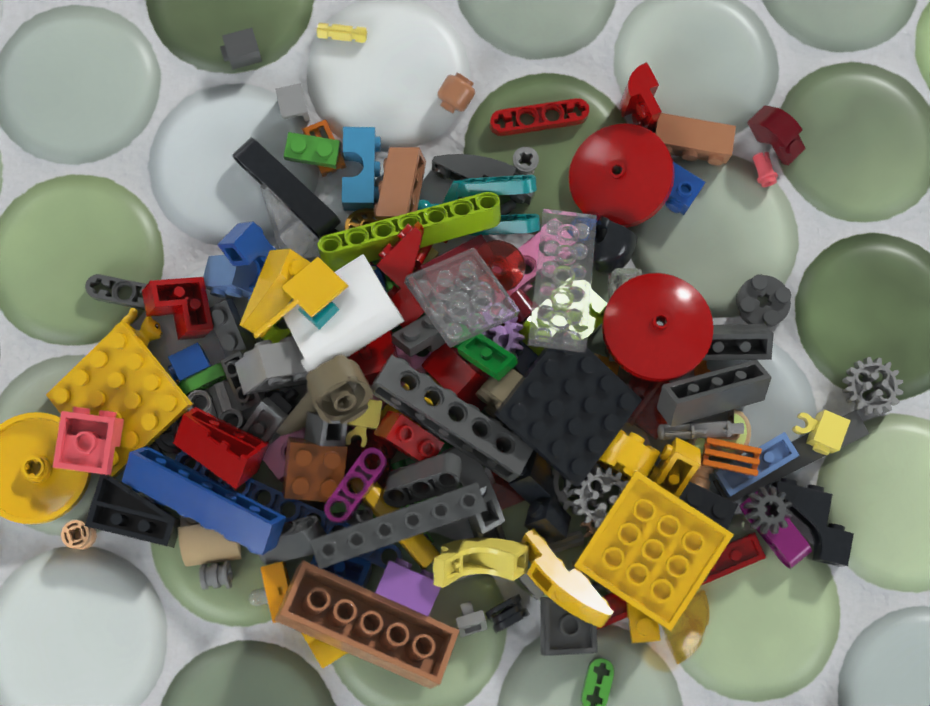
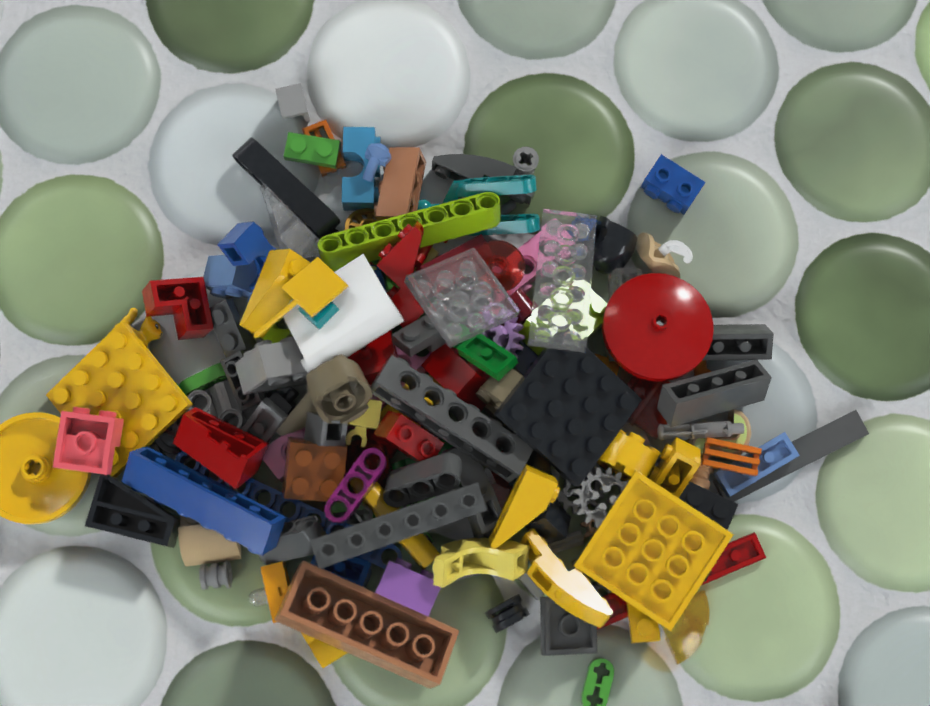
light nougat wheel [61,520,97,550] -> none
dark grey beam [85,274,147,310] -> none
blue brick [168,342,212,382] -> none
dark grey brick [220,27,262,70] -> none
light yellow axle [317,23,367,43] -> none
nougat head [437,73,475,113] -> none
light grey tile [456,601,487,637] -> none
red beam [490,98,590,136] -> none
red dish [569,123,675,228] -> none
red brick [620,62,662,131] -> none
nougat brick [653,113,736,165] -> none
dark grey plate [736,274,791,327] -> none
magenta beam [739,491,812,569] -> none
dark grey gear [744,487,793,534] -> none
dark red brick [747,105,806,166] -> none
coral pin [752,152,778,187] -> none
black arch [771,478,854,567] -> none
light yellow brick [792,410,851,455] -> none
light grey gear [842,357,904,416] -> none
none -> medium blue plate [362,143,391,182]
none -> yellow slope [489,464,560,549]
none -> tan hat [636,232,693,278]

